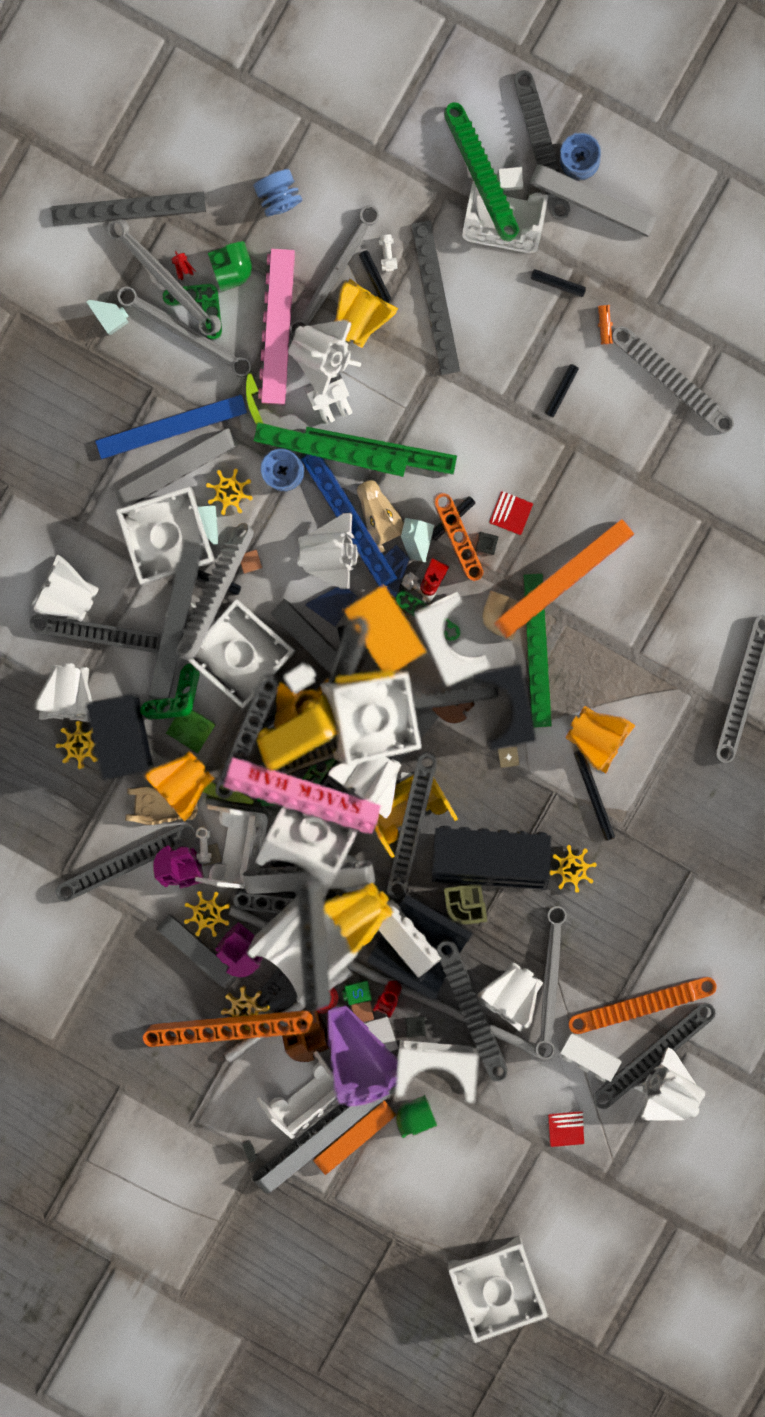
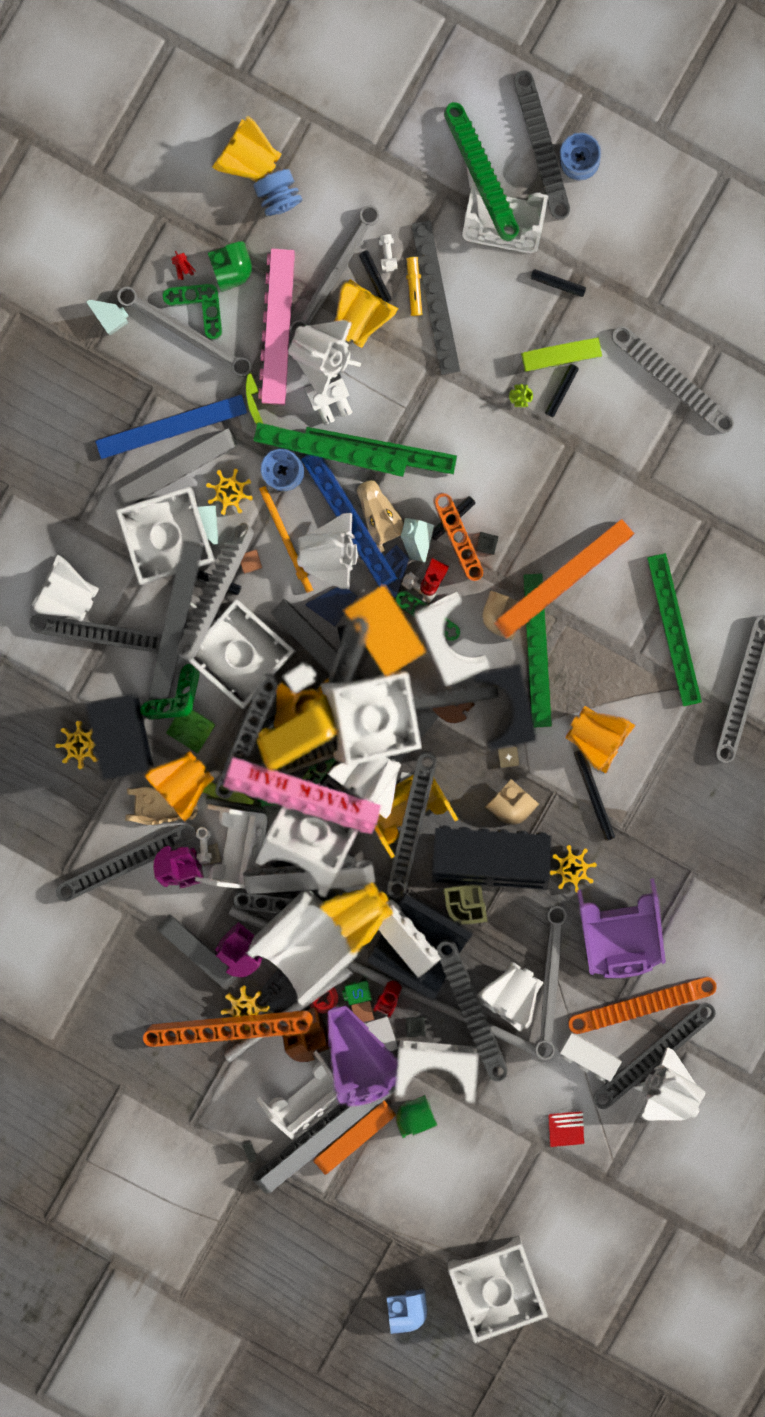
white brick [35,663,92,723] -> none
dark grey plate [51,191,206,226] -> none
light grey piece [107,219,221,336] -> none
yellow gear [184,891,230,937] -> none
dark grey beam [297,876,330,1011] -> none
yellow bar [336,670,394,684] -> none
red sticker [490,491,533,535] -> none
white brick [497,167,523,191] -> none
light grey beam [529,164,656,237] -> none
orange pin [598,305,613,345] -> none
none -> yellow brick [212,116,282,182]
none -> light orange bar [259,486,313,593]
none -> light blue brick [387,1289,427,1334]
none -> yellow pin [406,257,423,316]
none -> tan brick [485,779,539,825]
none -> lime gear [509,384,533,408]
none -> lime slope [521,337,602,372]
none -> medium lavender windscreen [577,878,666,978]
none -> green plate [647,553,702,707]

